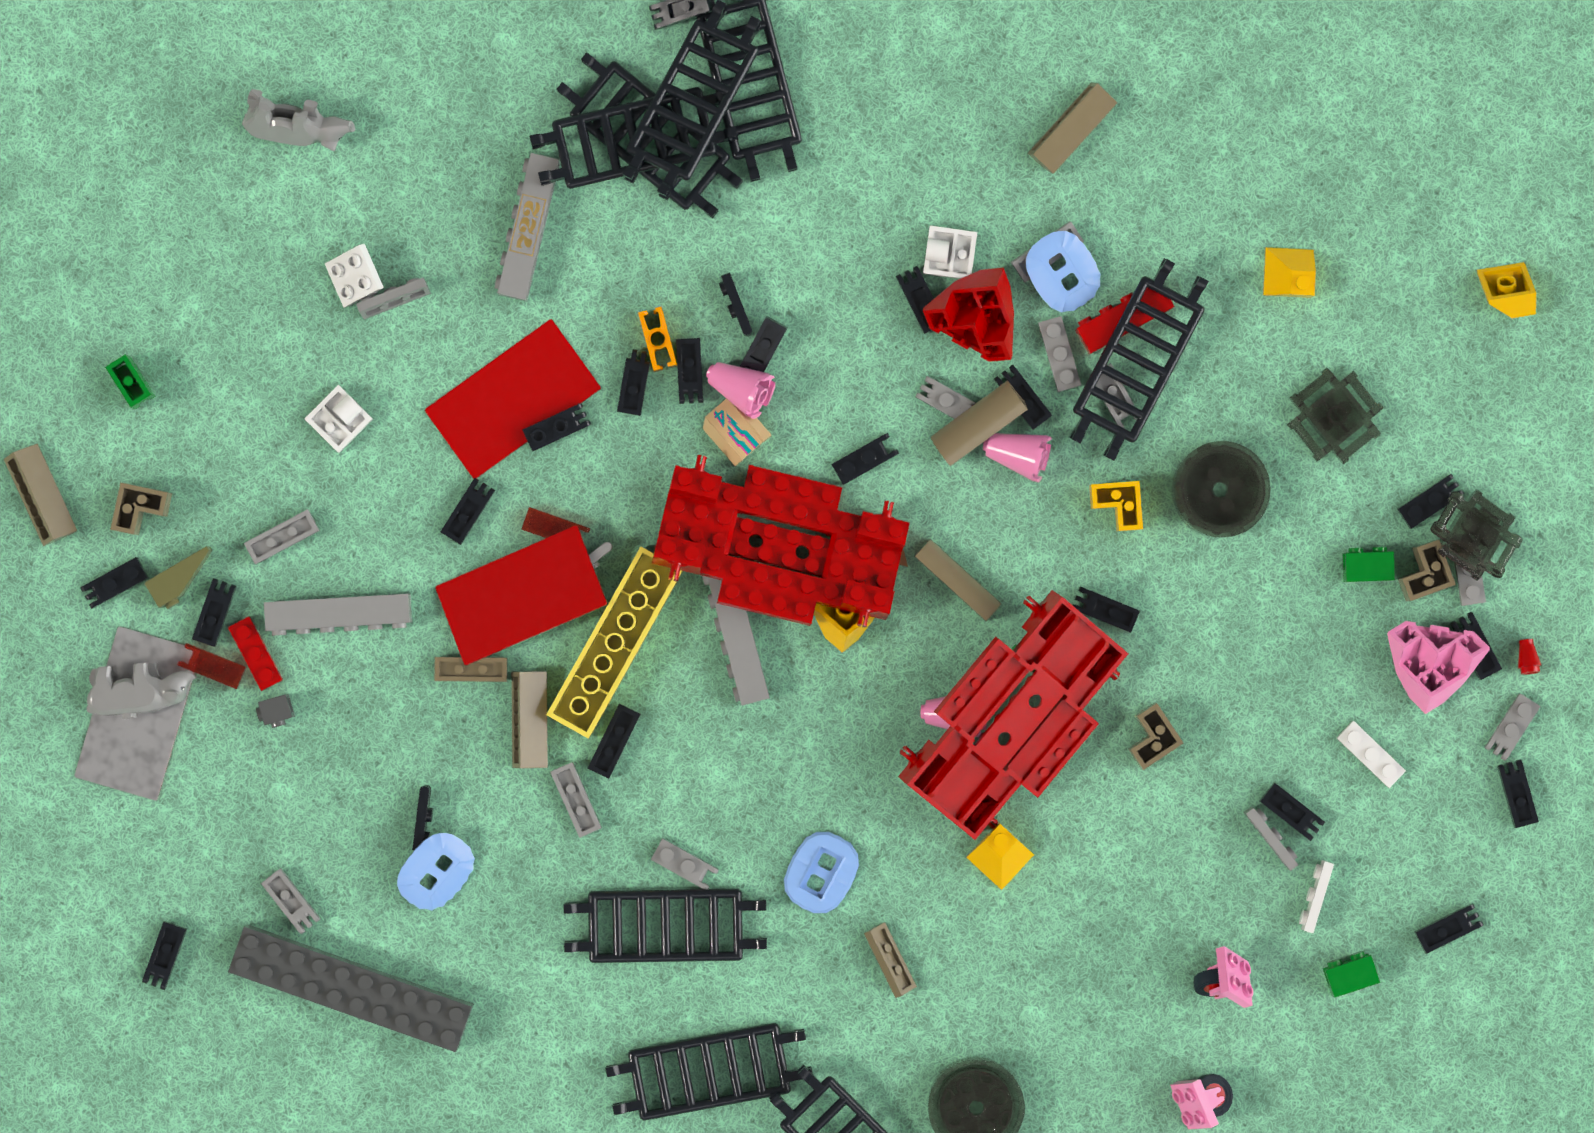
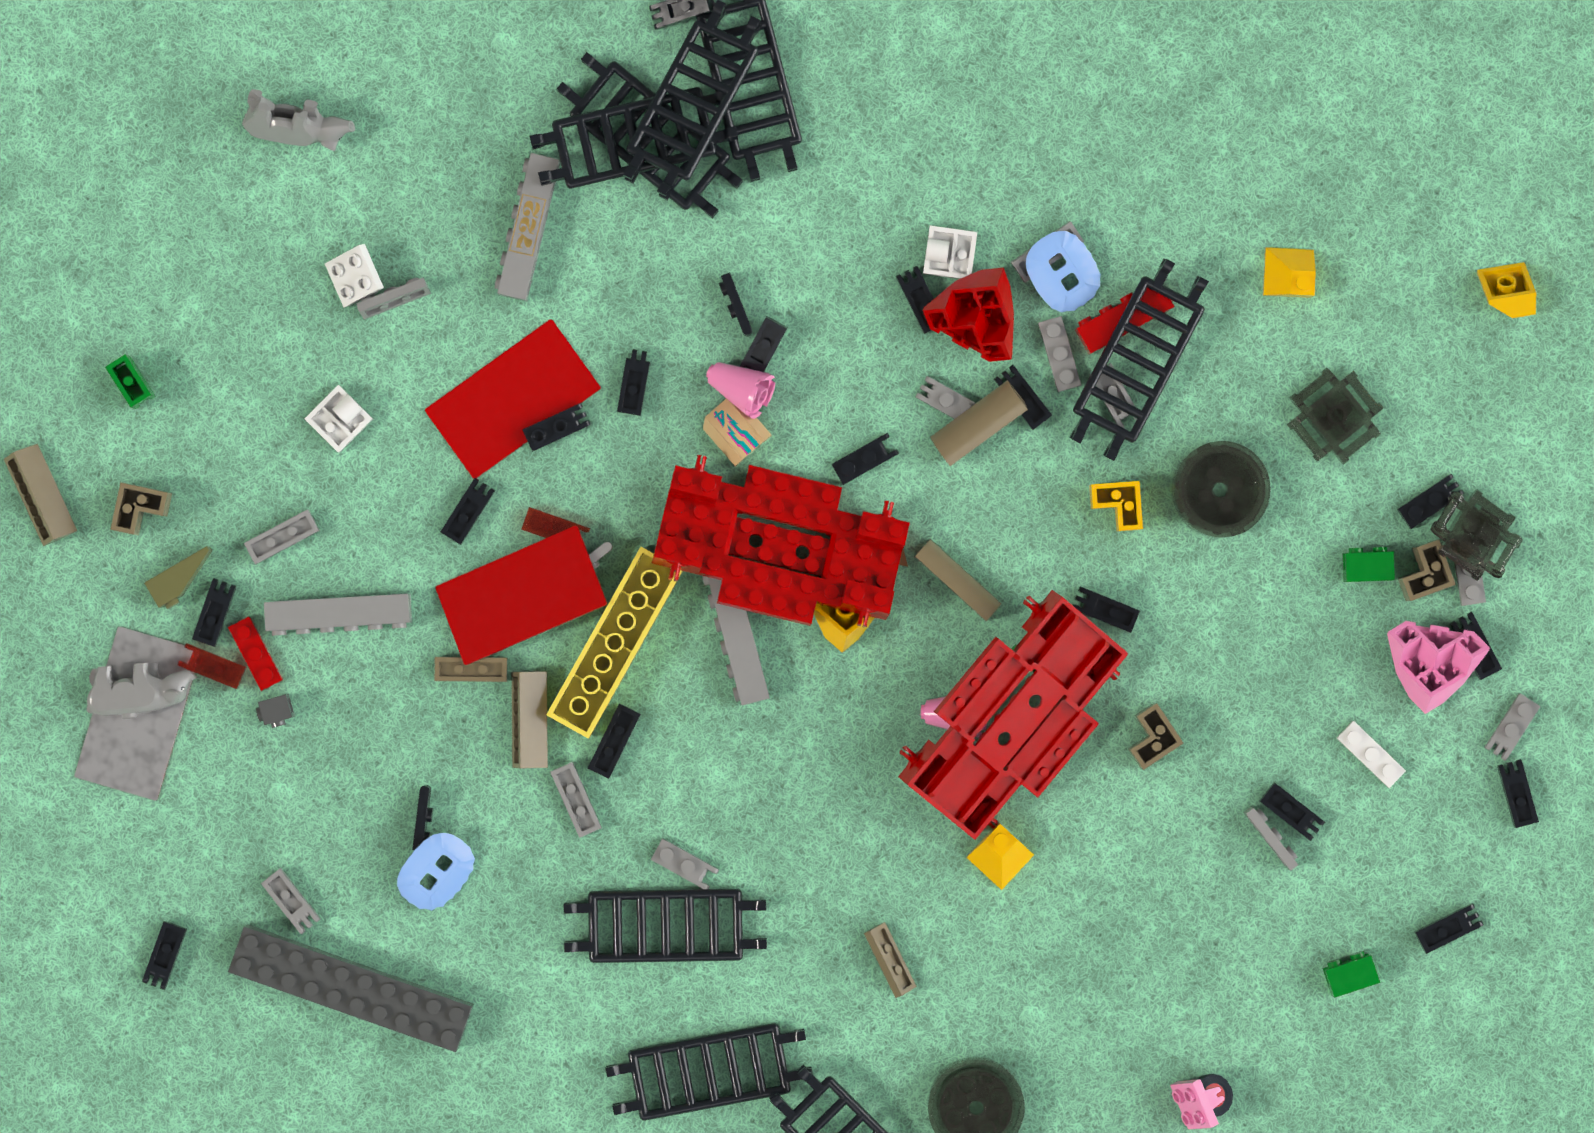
black hinge [80,557,149,609] -> none
light orange piece [638,306,677,372] -> none
black hinge [676,338,703,404] -> none
light blue piece [784,832,859,913] -> none
bright pink cone [983,433,1052,483] -> none
dark tan brick [1028,82,1118,174] -> none
bright pink plate [1193,946,1253,1008] -> none
white plate [1299,860,1334,933] -> none
red cone [1518,639,1542,675] -> none

